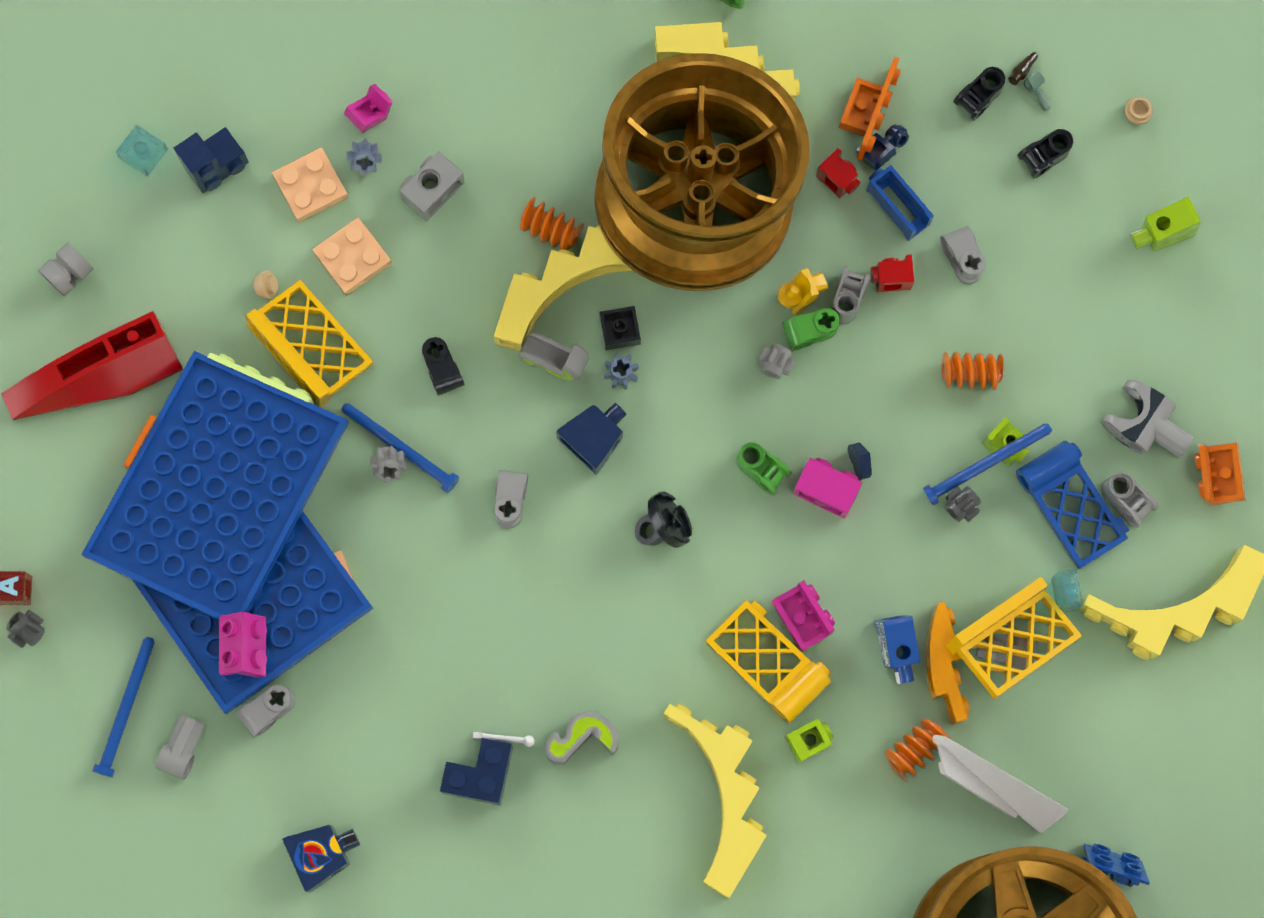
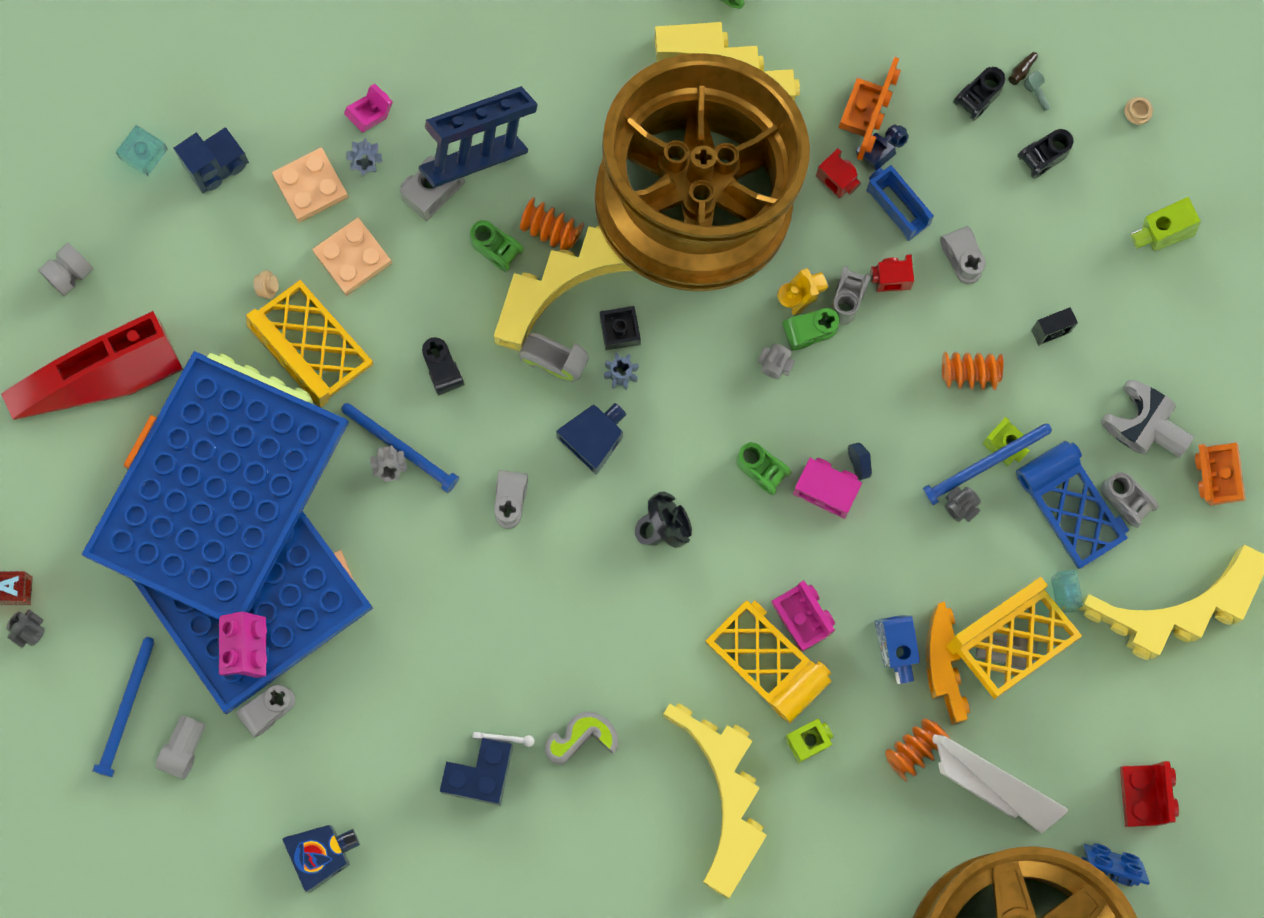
none -> dark blue fence [419,86,538,188]
none -> bright green piece [470,220,525,272]
none -> black piece [1031,307,1078,346]
none -> red bracket [1120,761,1179,827]

